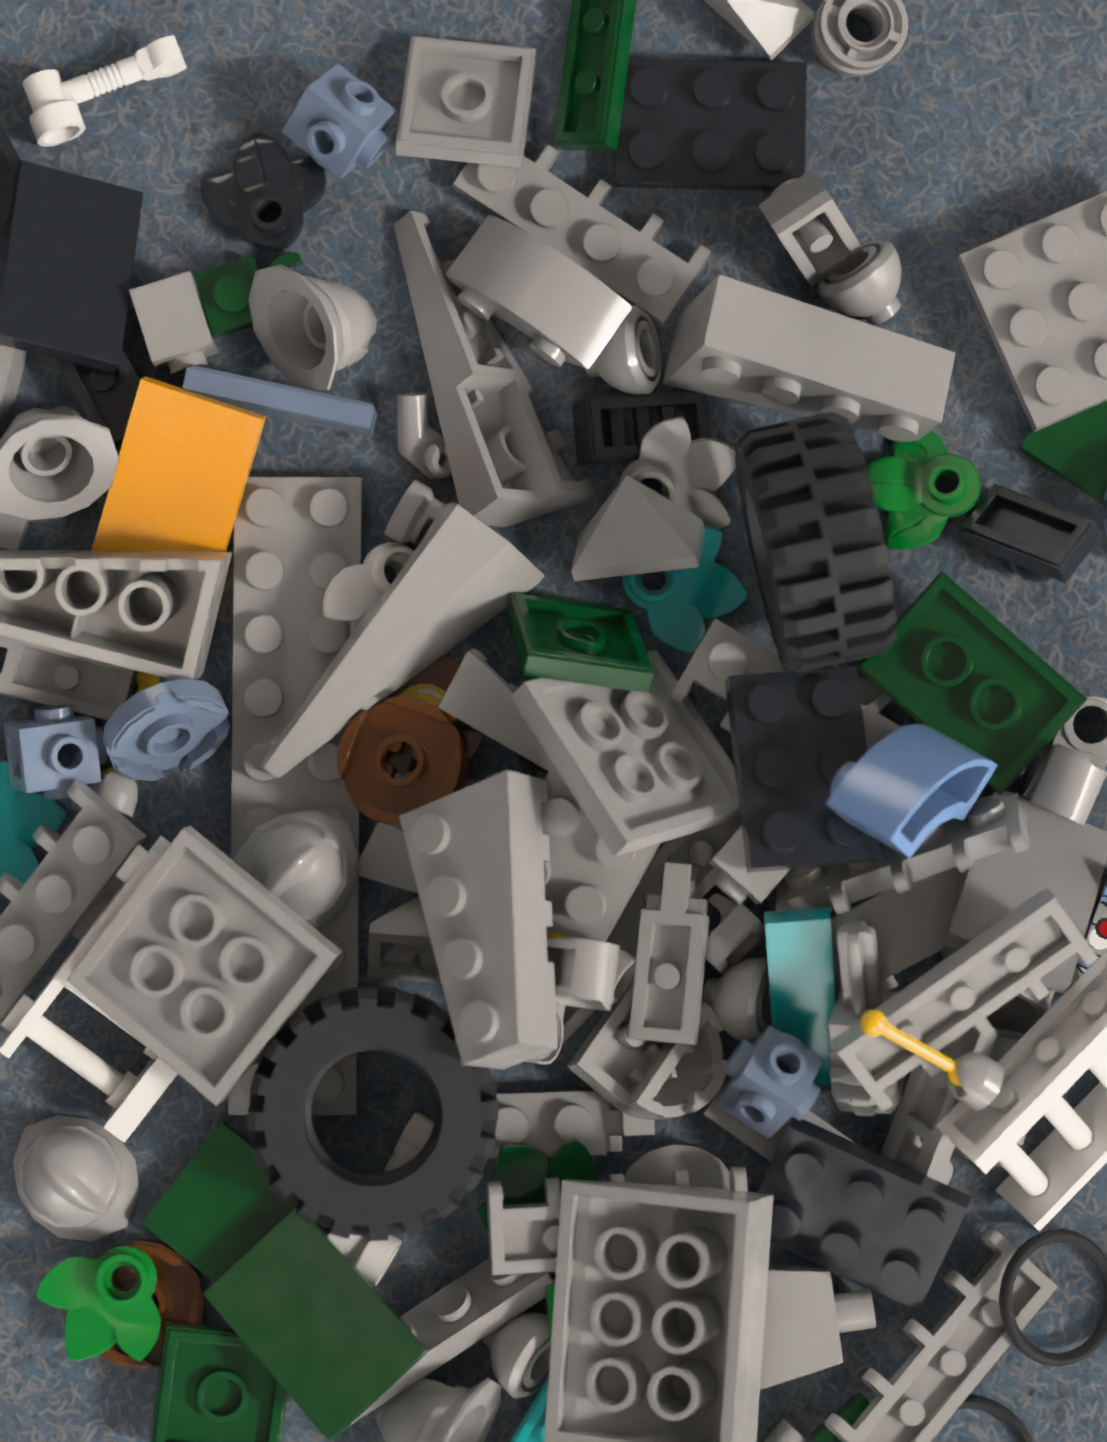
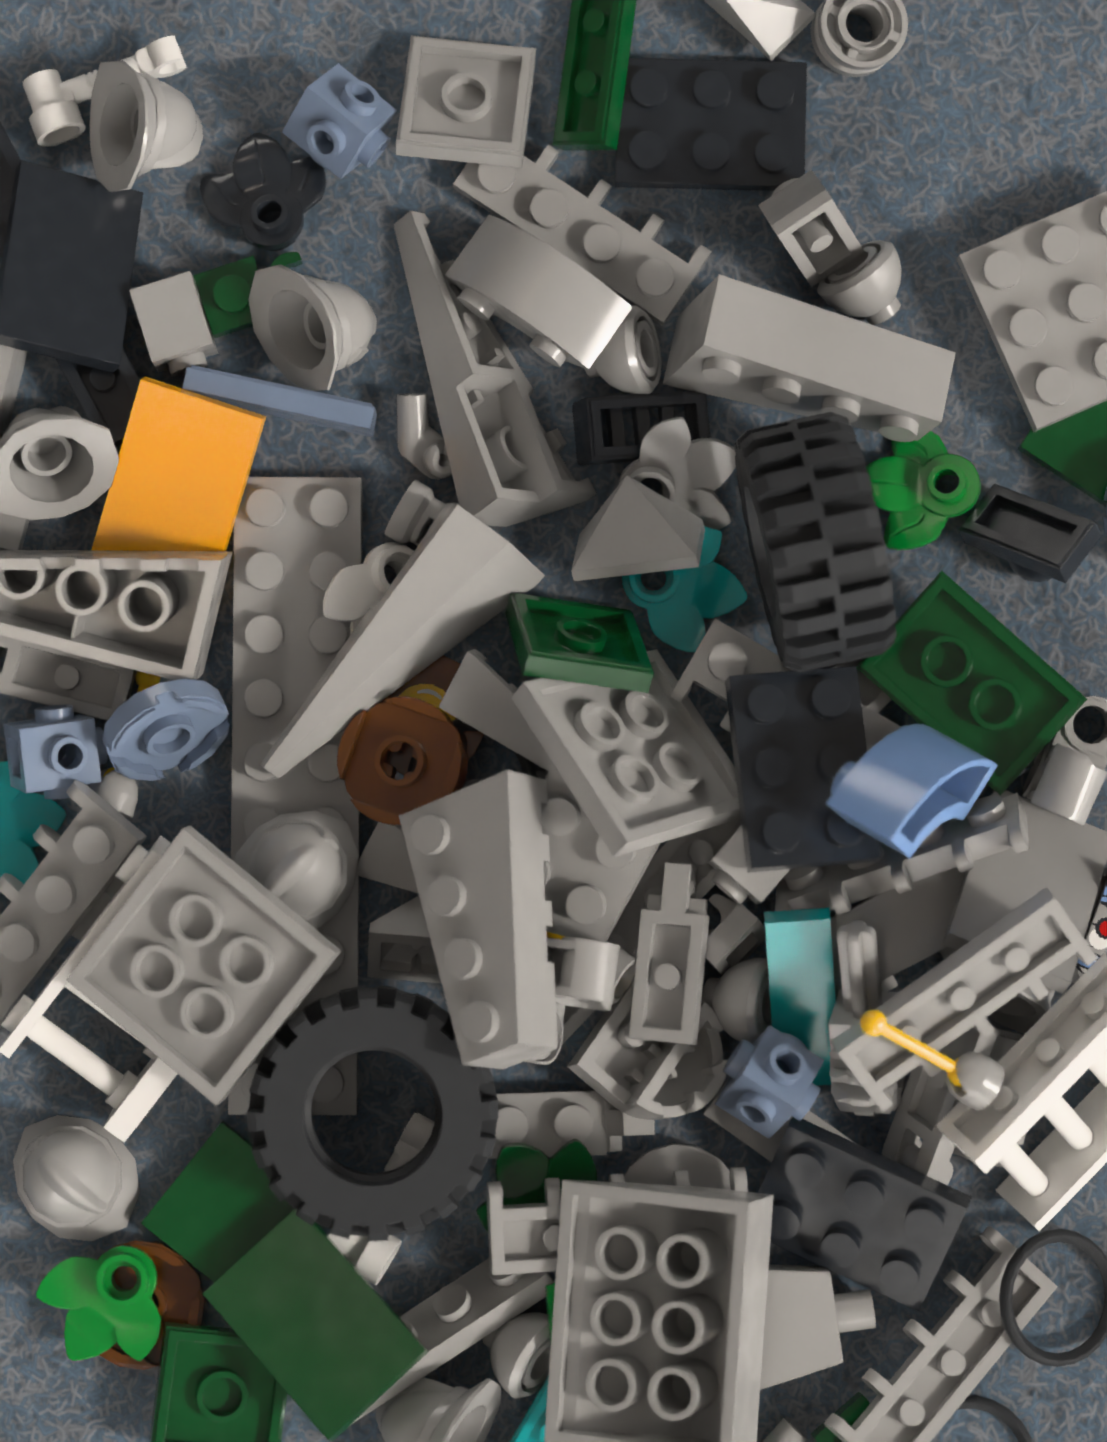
none -> light grey piece [89,60,203,192]

